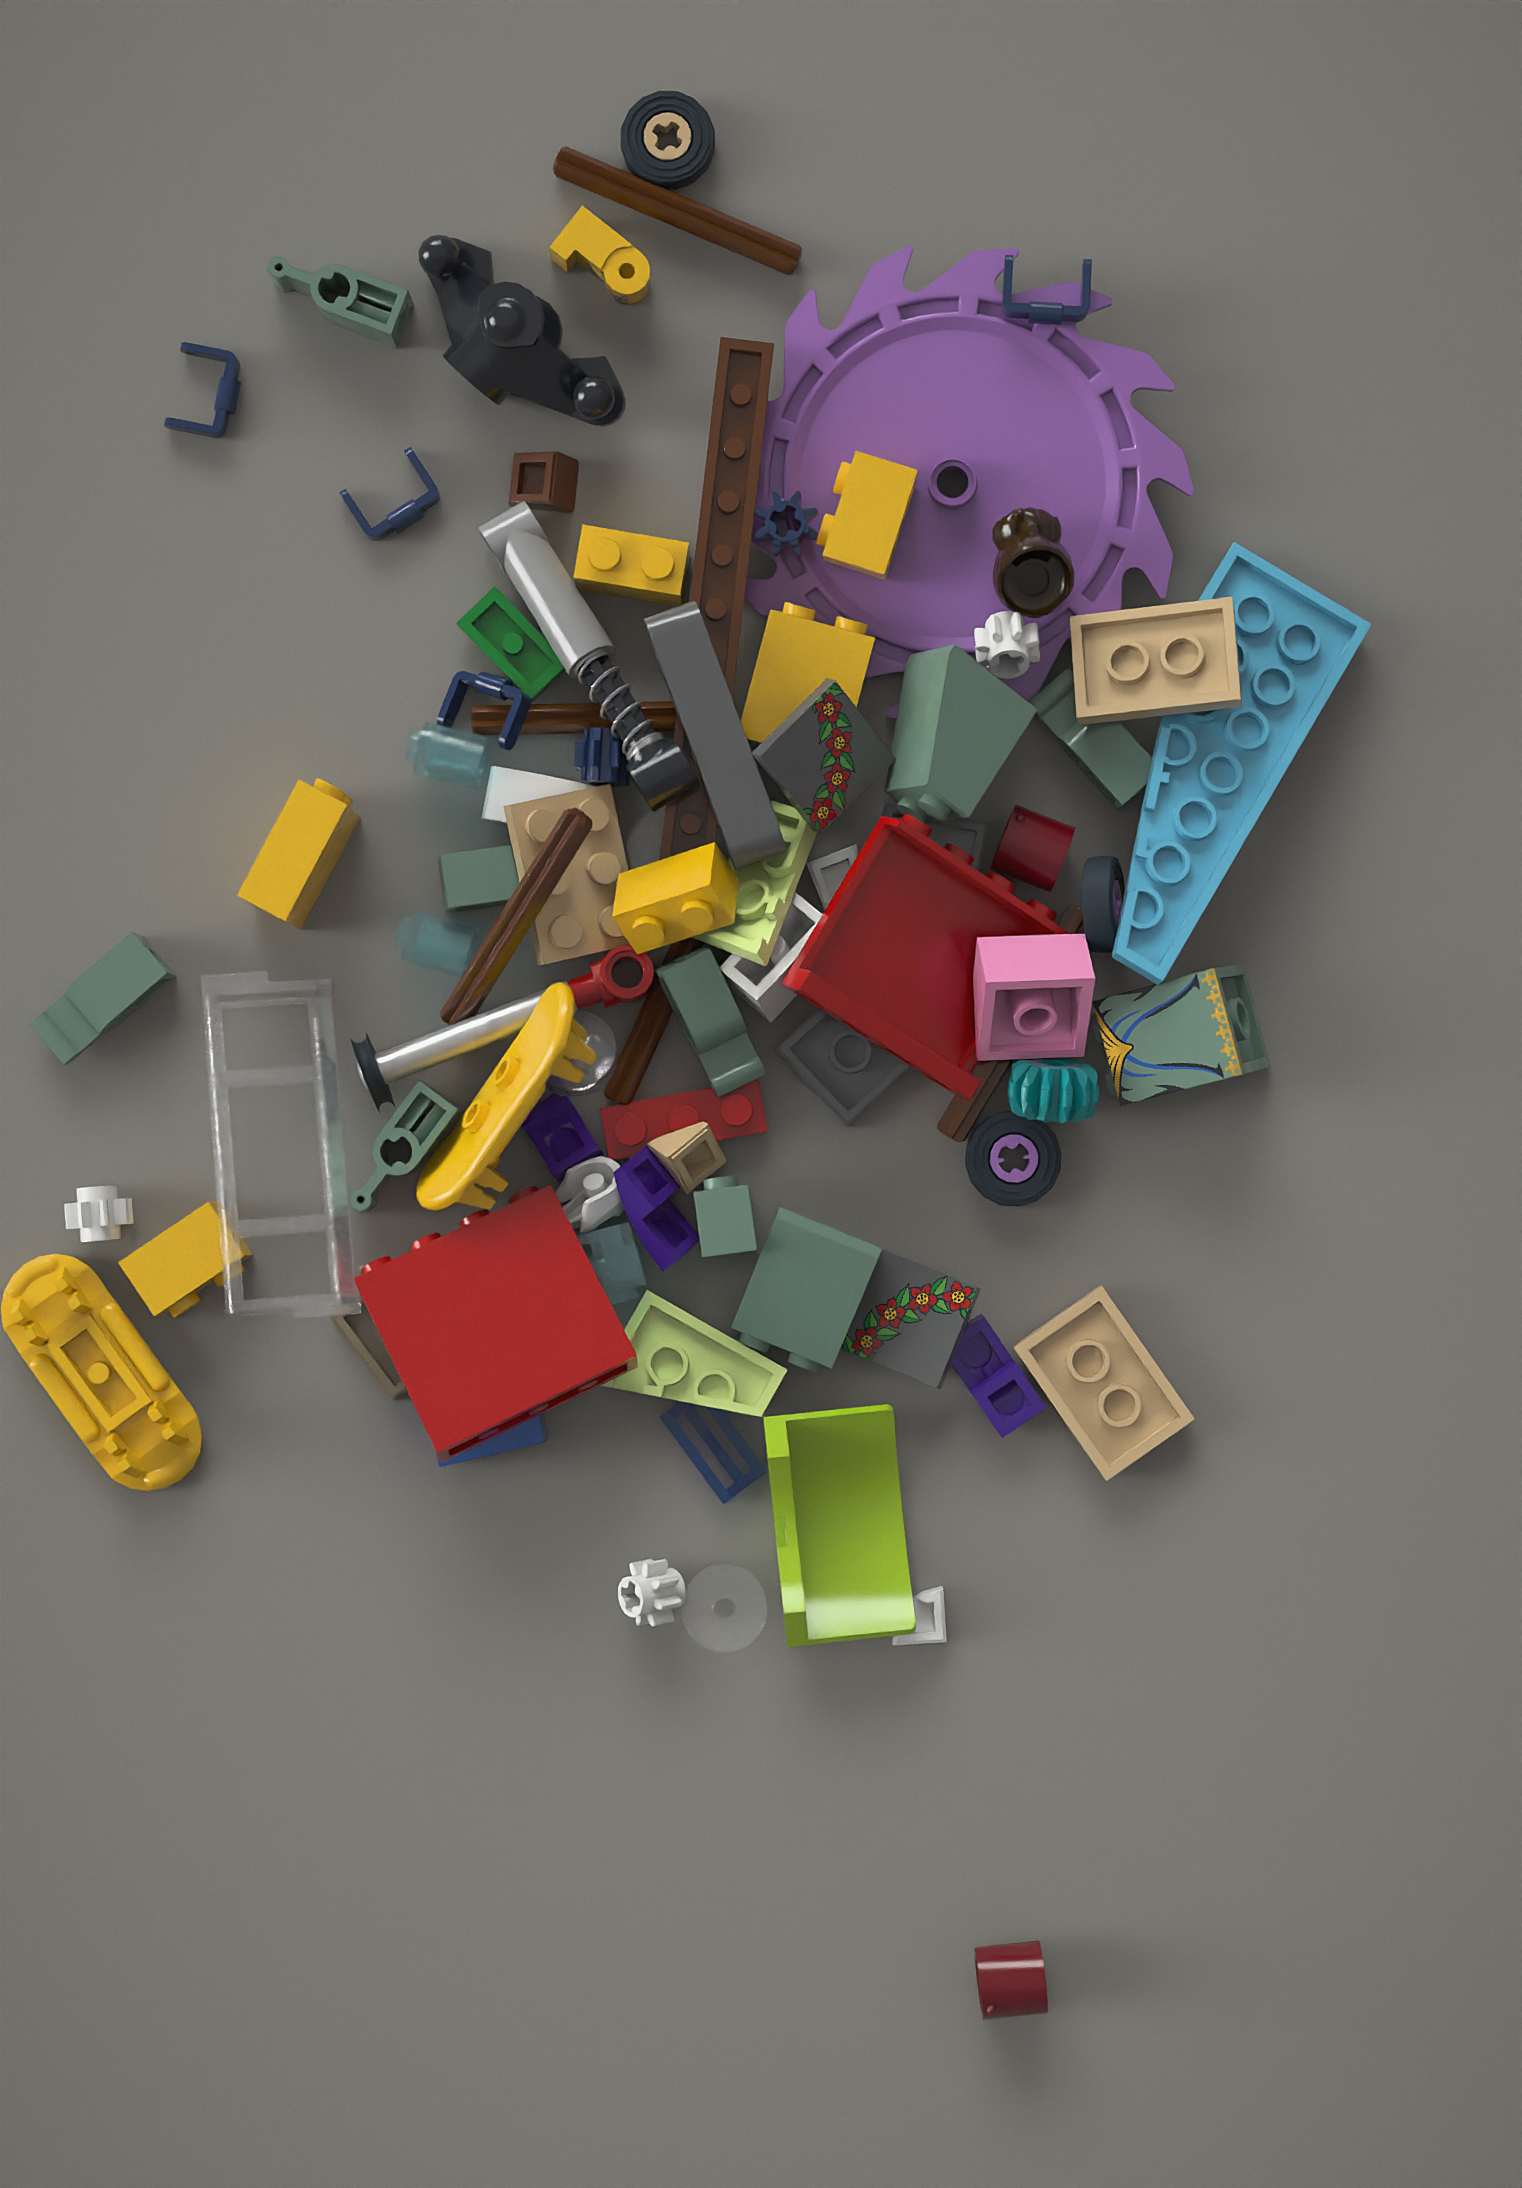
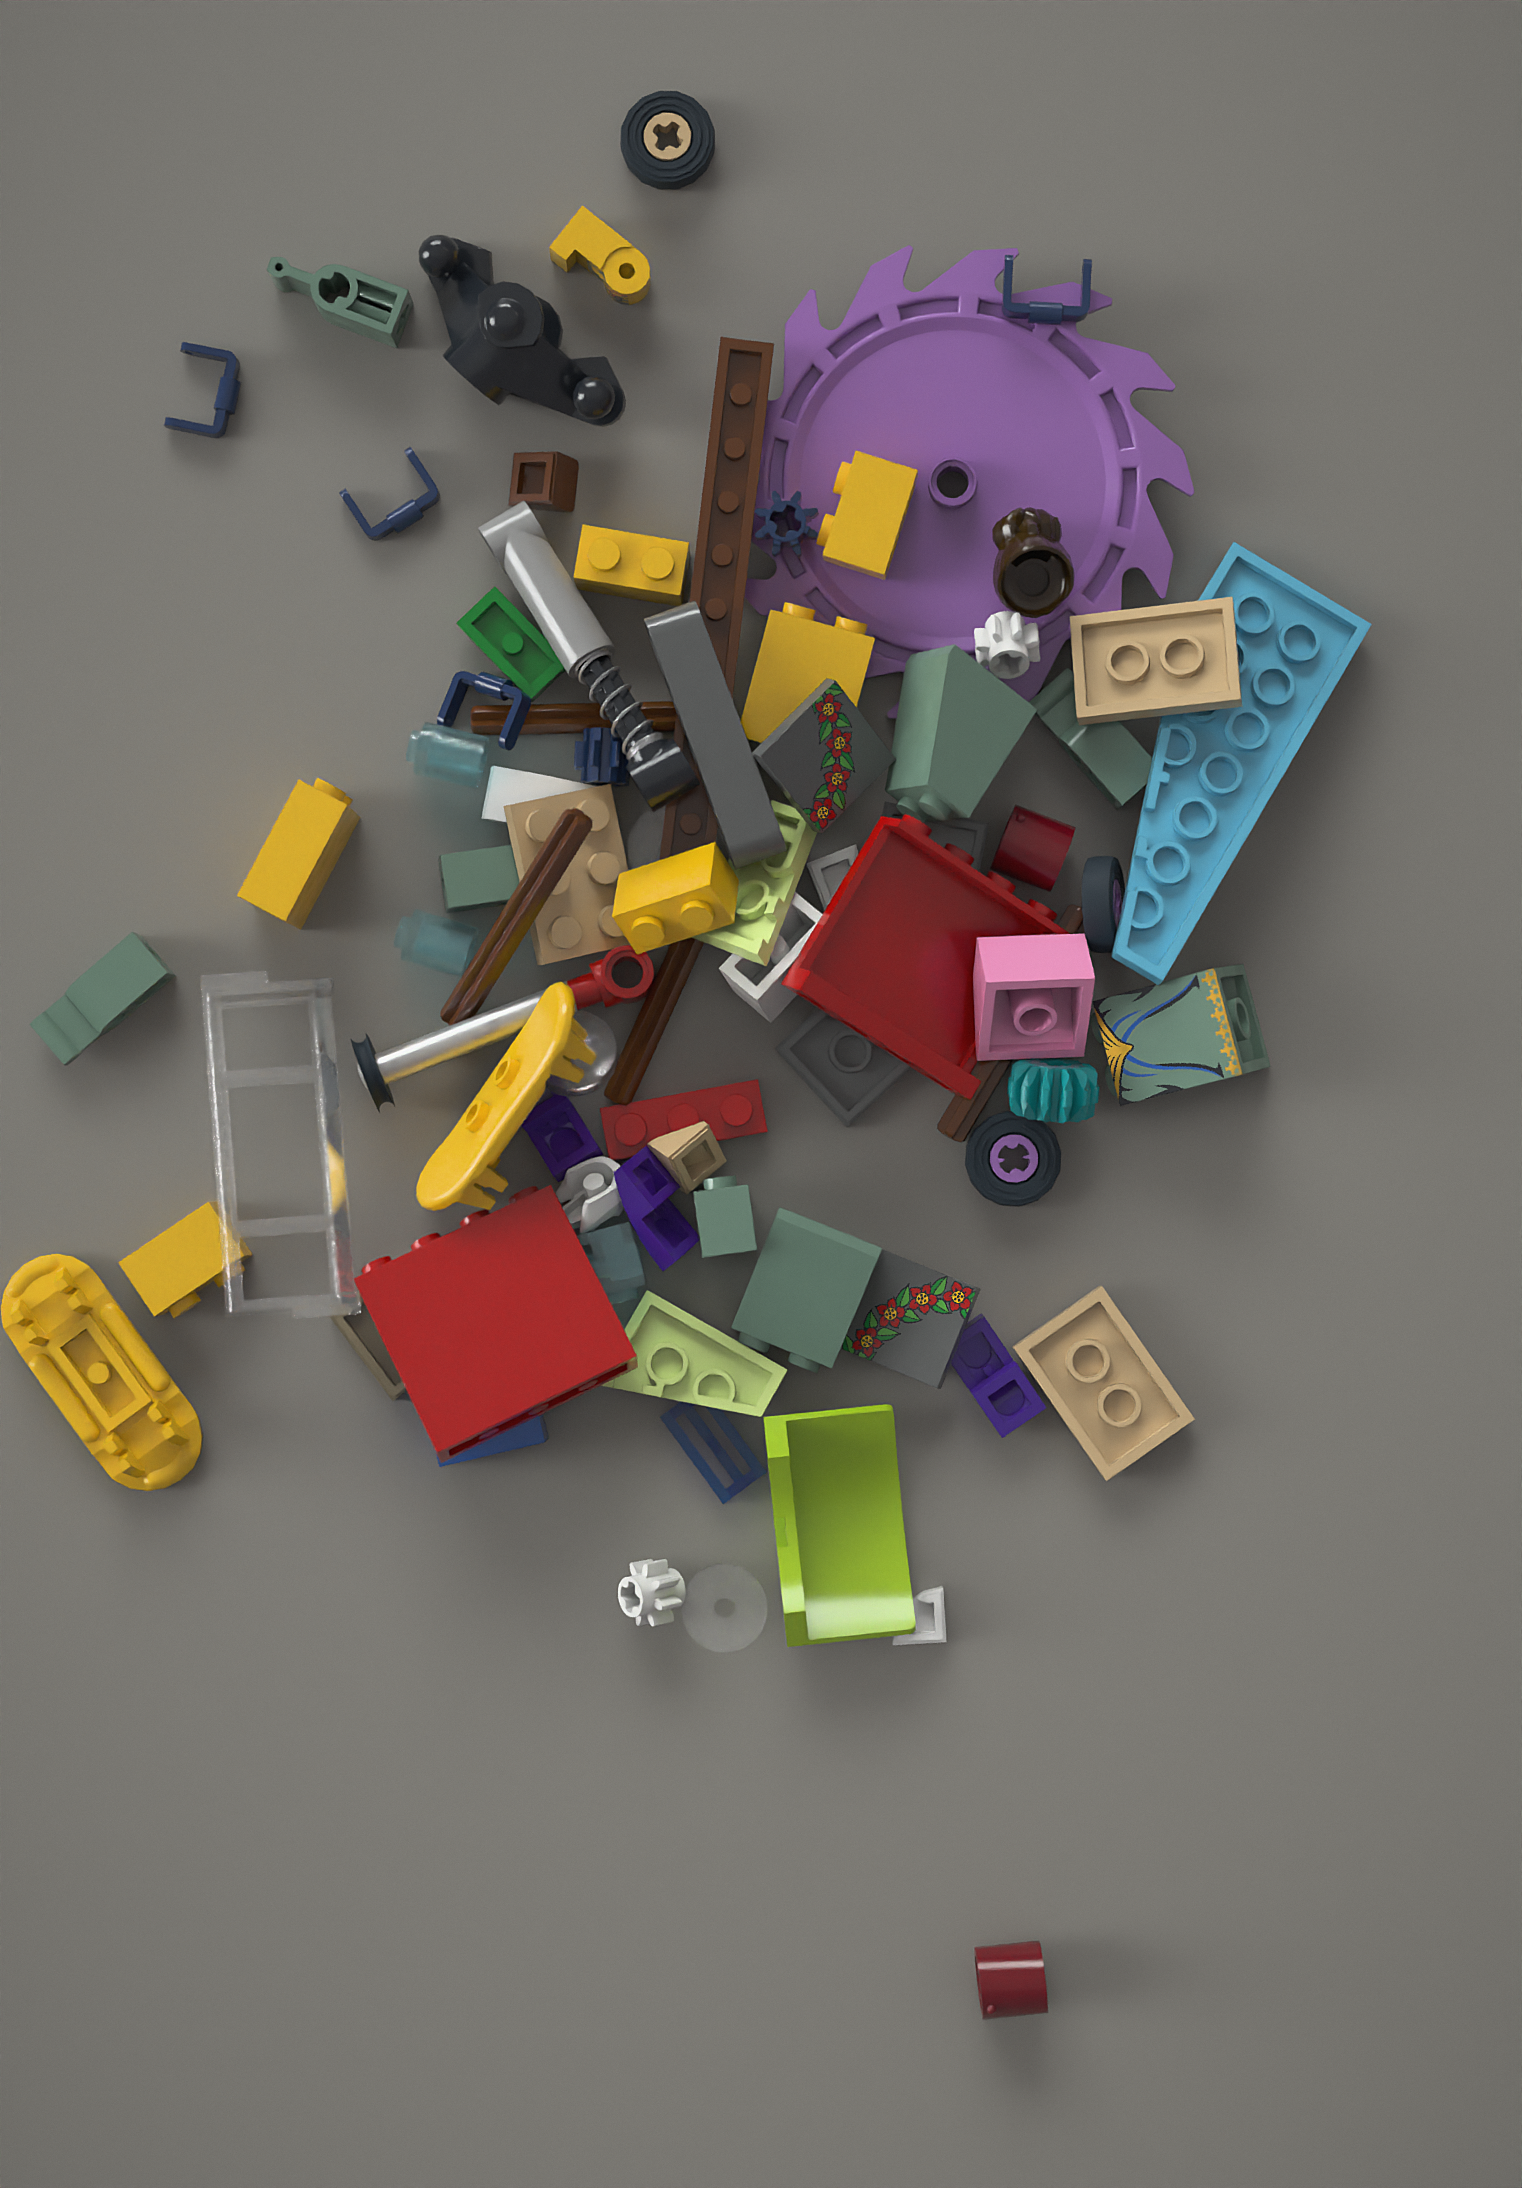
white gear [64,1185,134,1242] -> none
sand green piece [349,1080,463,1212] -> none
reddish brown axle [553,146,802,275] -> none
sand green piece [654,946,766,1098] -> none

